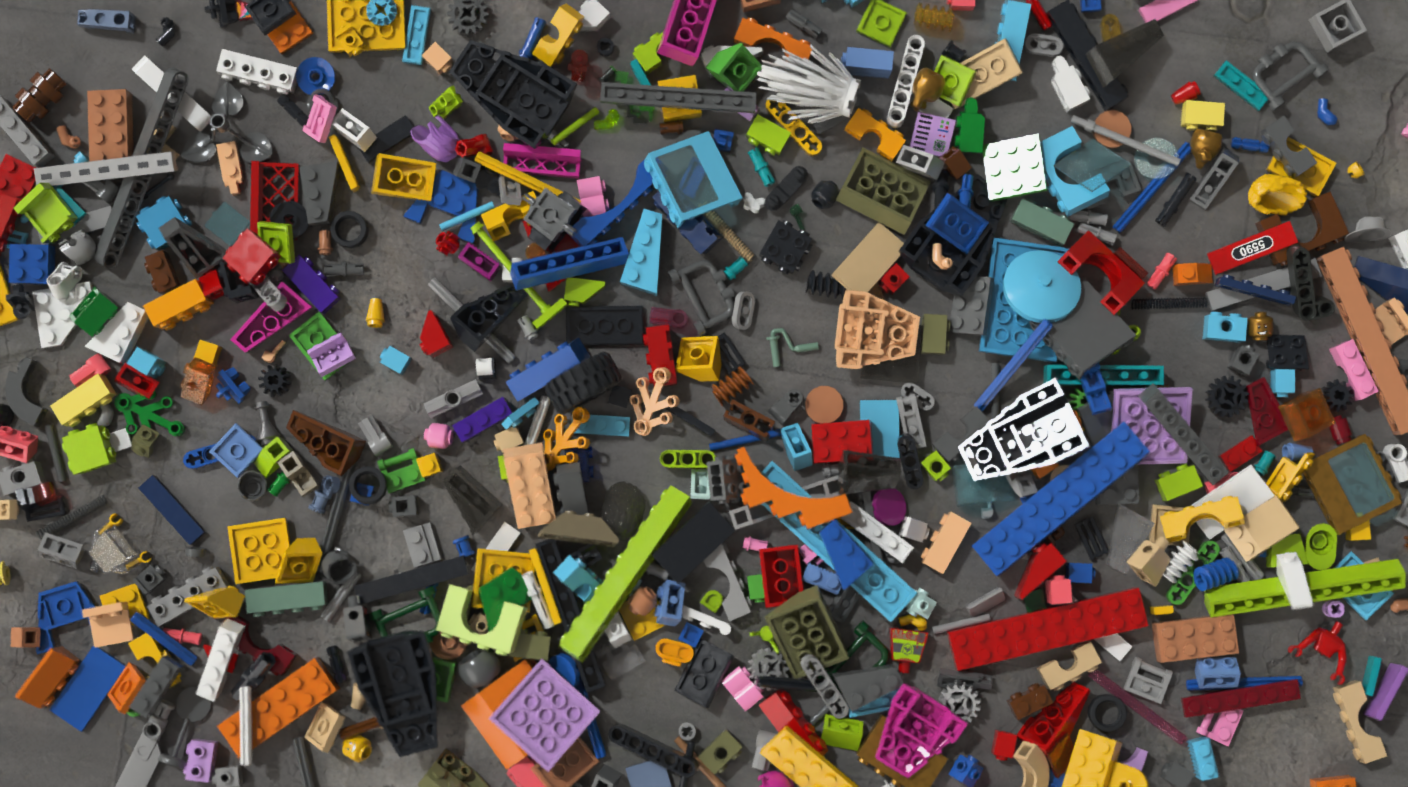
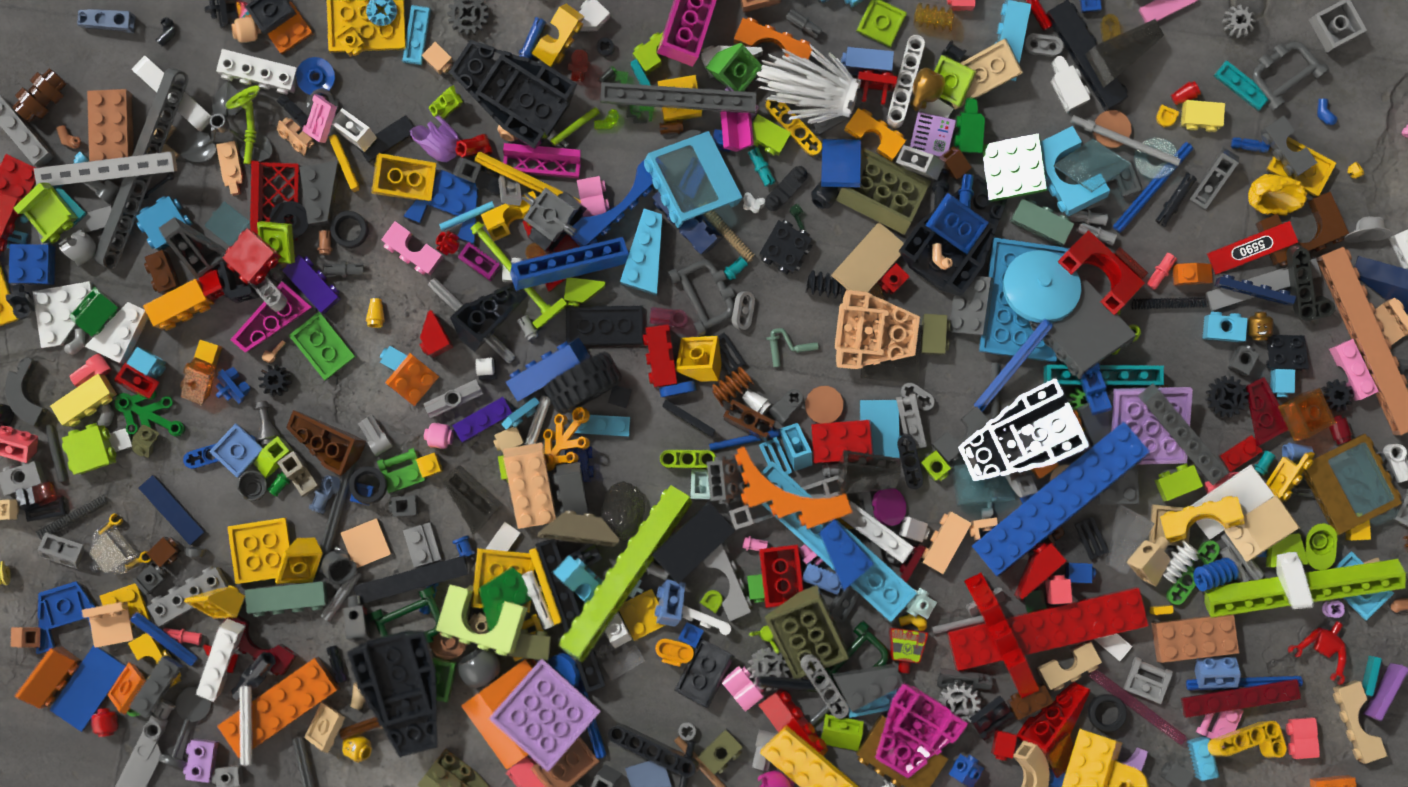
white piece [47,262,83,299] -> none
lavender bracket [307,333,356,377] -> none
nougat head [628,586,657,616] -> none
light nougat plant [630,367,679,436] -> none
pearl gold piece [1190,129,1223,169] -> none
none -> light grey arm [64,329,85,355]
none -> red head [91,708,119,737]
none -> reddish brown brick [146,537,181,567]
none -> lime dish [225,86,260,165]
none -> light nougat head [231,17,261,43]
none -> light nougat hinge [277,117,315,156]
none -> light nougat tile [341,518,392,568]
none -> bright pink arch [381,222,444,276]
none -> orange plate [385,353,439,406]
none -> blue beam [659,381,697,398]
none -> dark pink panel [720,111,754,152]
none -> white cone [742,389,772,415]
none -> medium azure tile [759,437,792,475]
none -> blue tile [821,139,861,187]
none -> red plate [856,70,897,105]
none -> dark red plate [899,543,926,583]
none -> red arch [964,573,1039,698]
none -> light nougat bracket [969,518,998,540]
none -> black plate [969,695,1015,741]
none -> yellow tile [1156,105,1179,127]
none -> yellow beam [1208,721,1287,758]
none -> light grey gear [1222,5,1256,38]
none -> coral brick [1286,717,1320,759]

